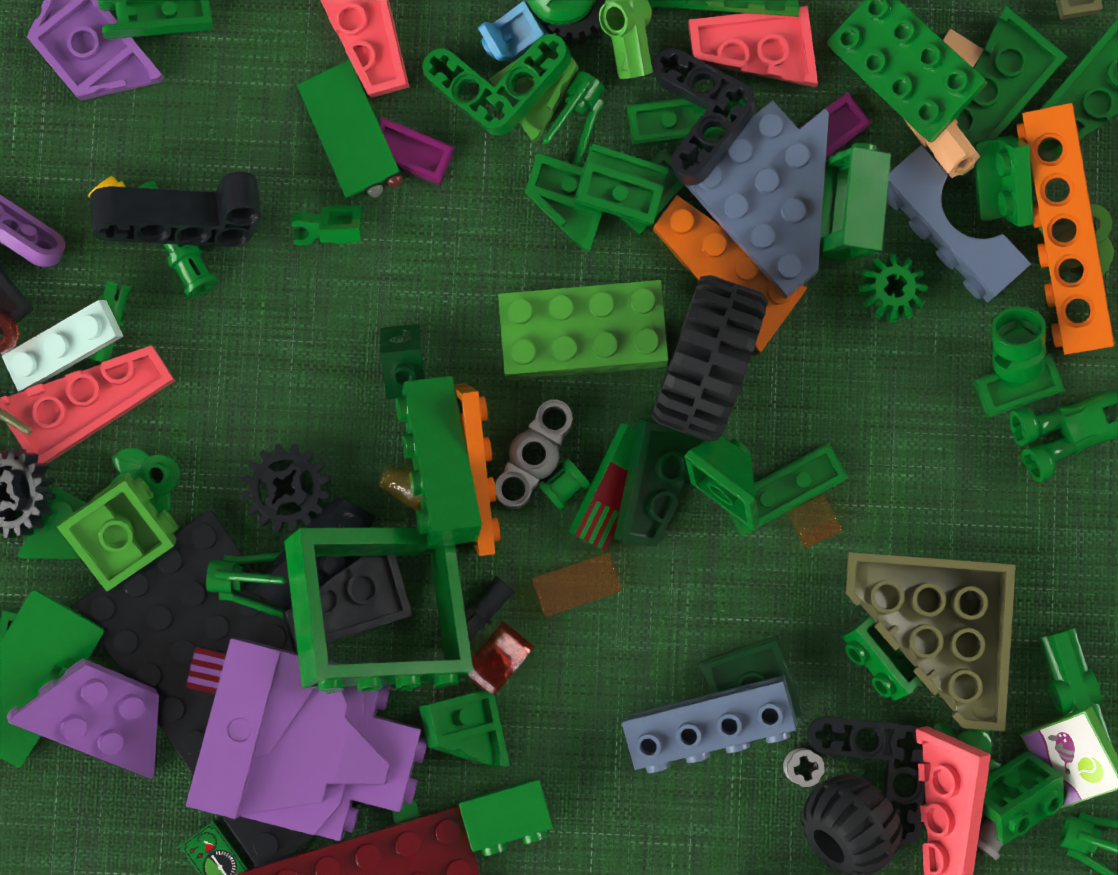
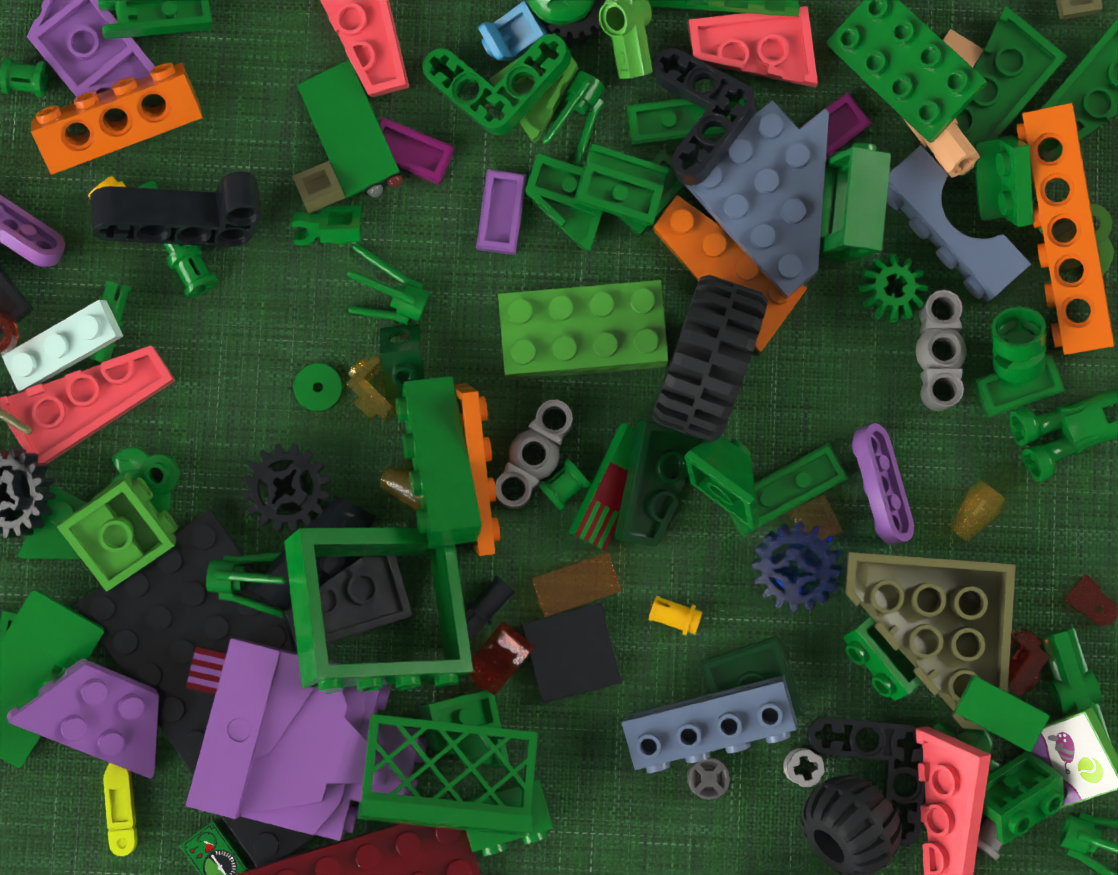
none -> green bush [0,58,49,97]
none -> orange brick [31,63,203,175]
none -> neon yellow piece [103,763,138,856]
none -> olive plate [292,161,345,214]
none -> green wheel [294,363,343,412]
none -> clear yellow bracket [346,355,395,421]
none -> green plant [347,244,430,325]
none -> green fence [357,714,538,836]
none -> medium lavender tile [476,169,527,255]
none -> black tile [522,603,622,703]
none -> yellow pin [648,595,703,636]
none -> flat silver wheel [686,757,730,800]
none -> clear blue gear [752,522,843,613]
none -> medium lavender plate [852,423,914,545]
none -> light grey piece [915,290,967,412]
none -> clear yellow cone [949,480,1007,542]
none -> green tile [953,675,1050,753]
none -> clear red bracket [1008,628,1050,696]
none -> clear red piece [1063,575,1118,626]

